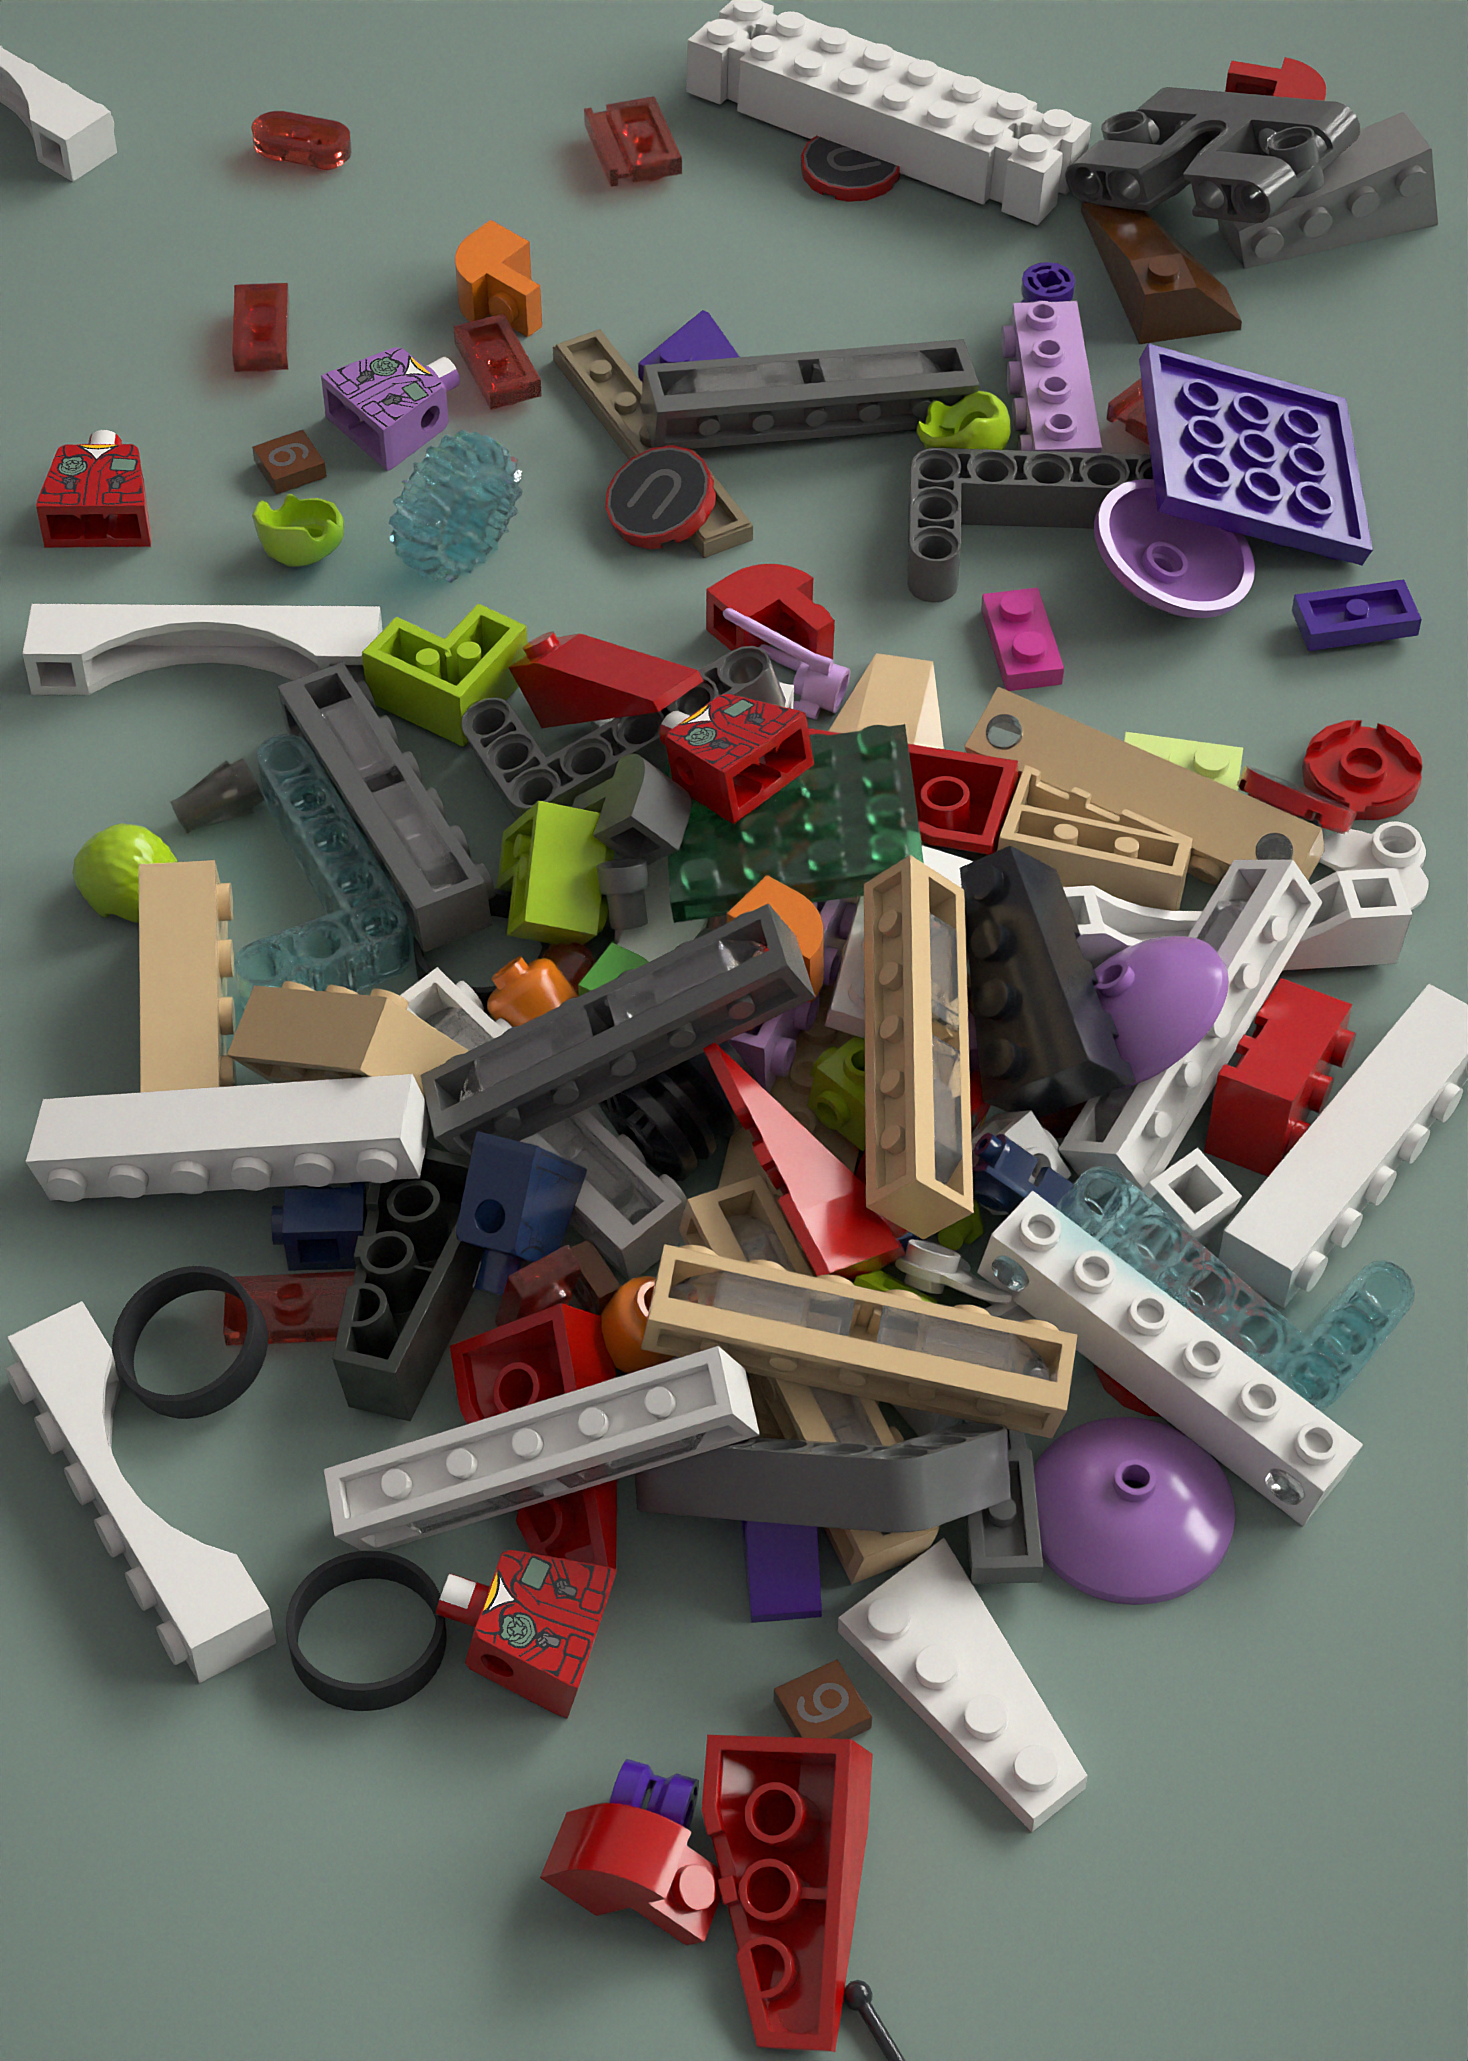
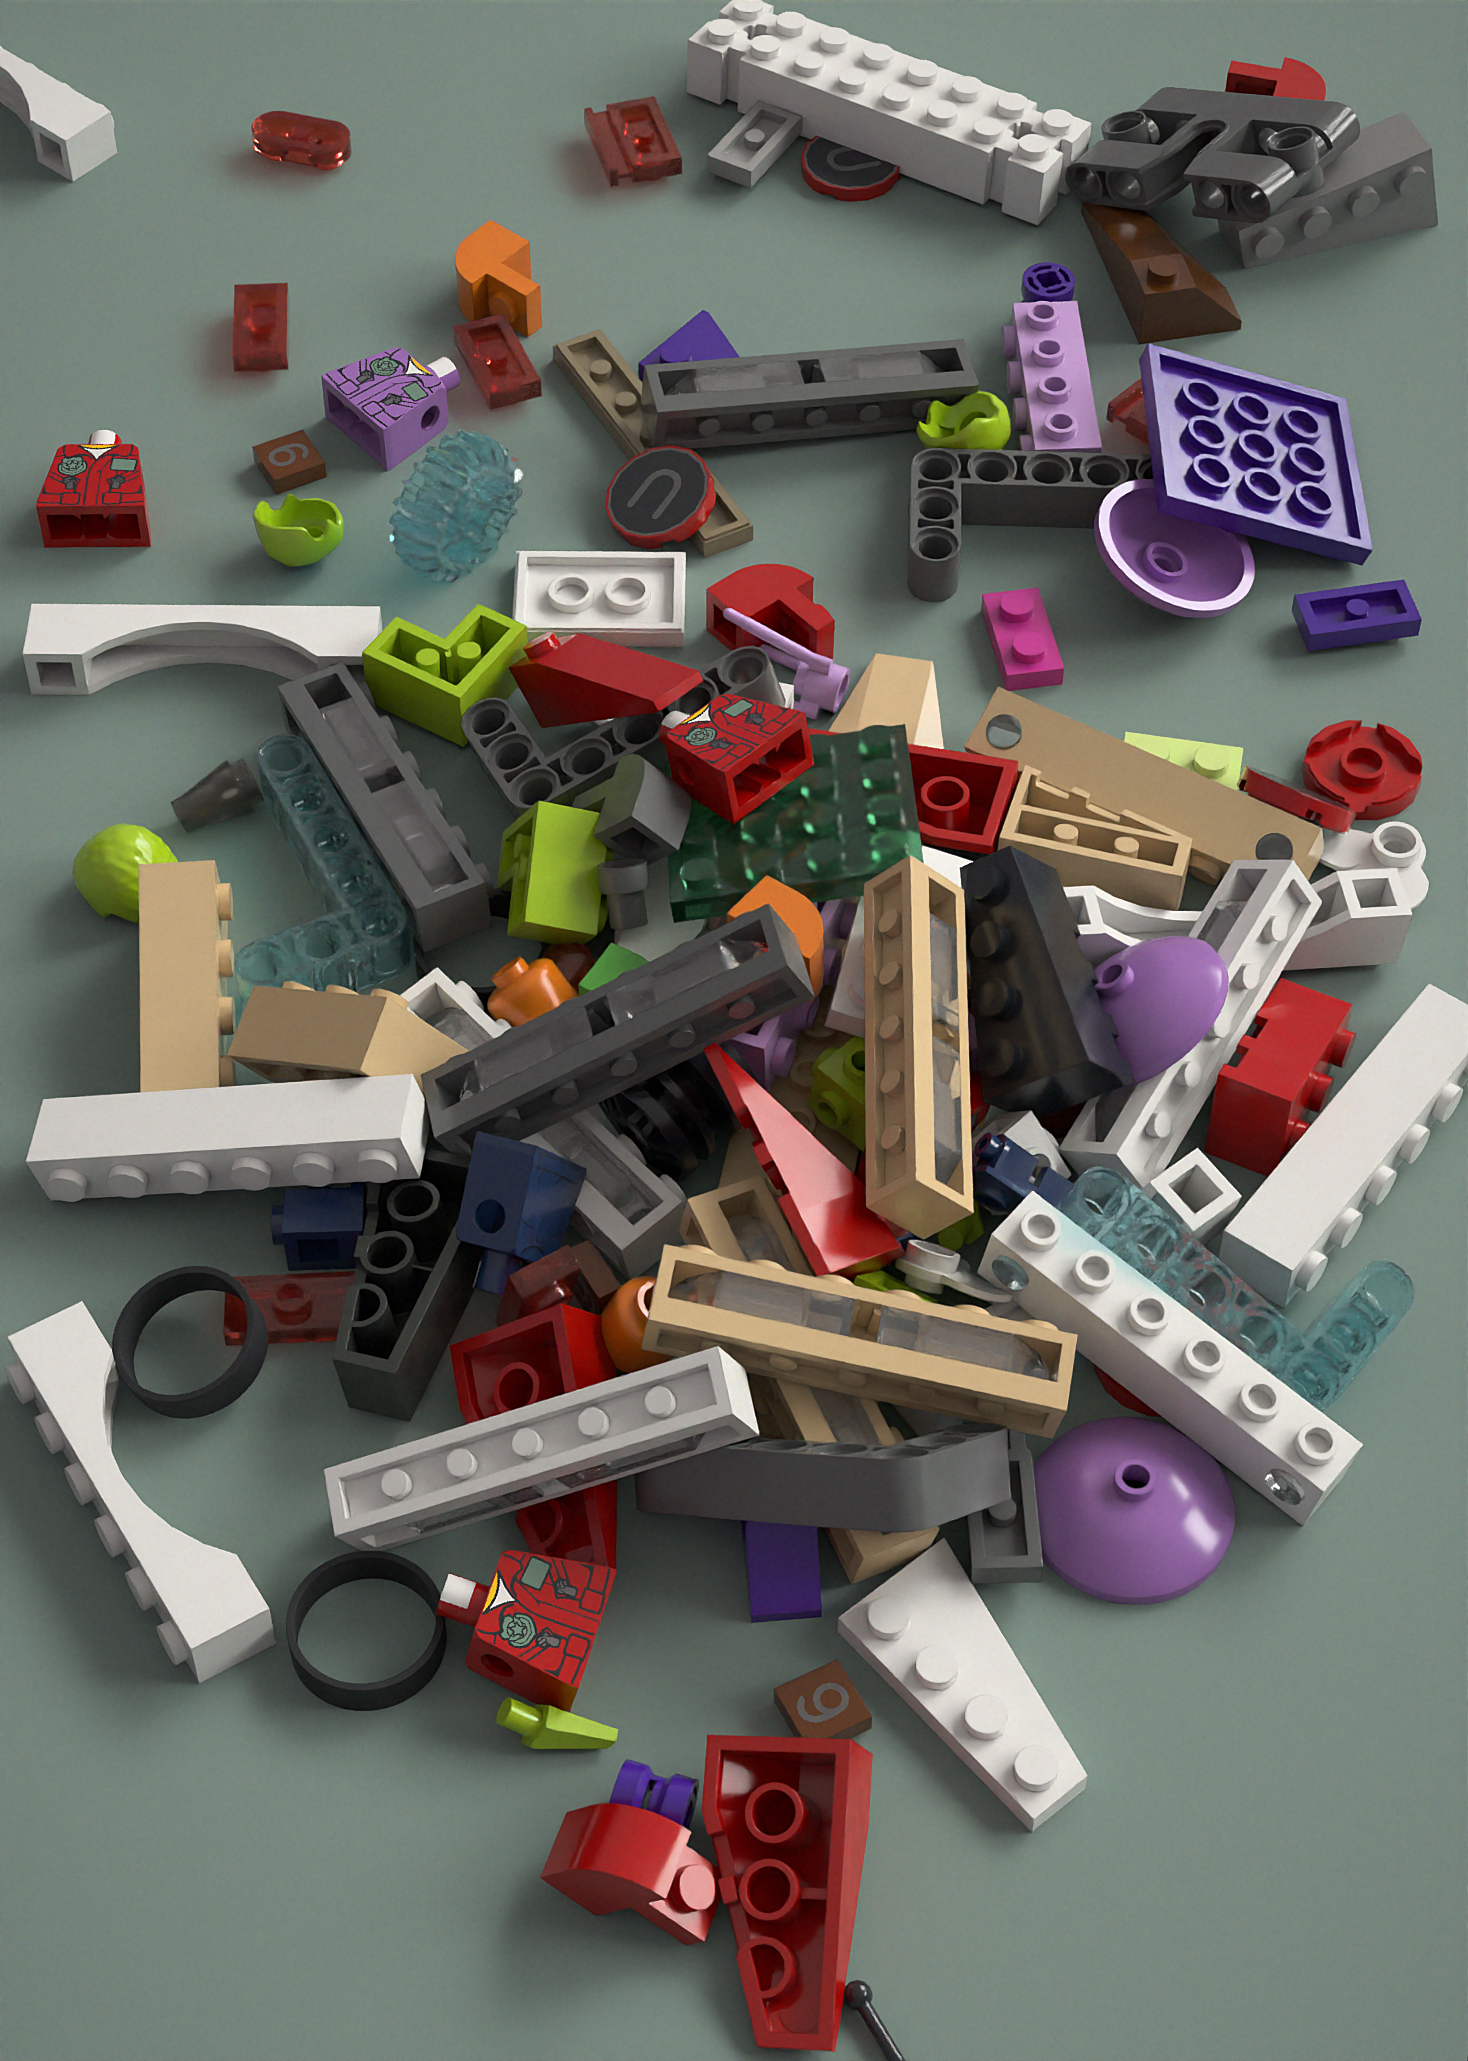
none -> lime bar [496,1697,618,1749]
none -> white tile [512,551,686,647]
none -> light grey plate [707,100,802,188]

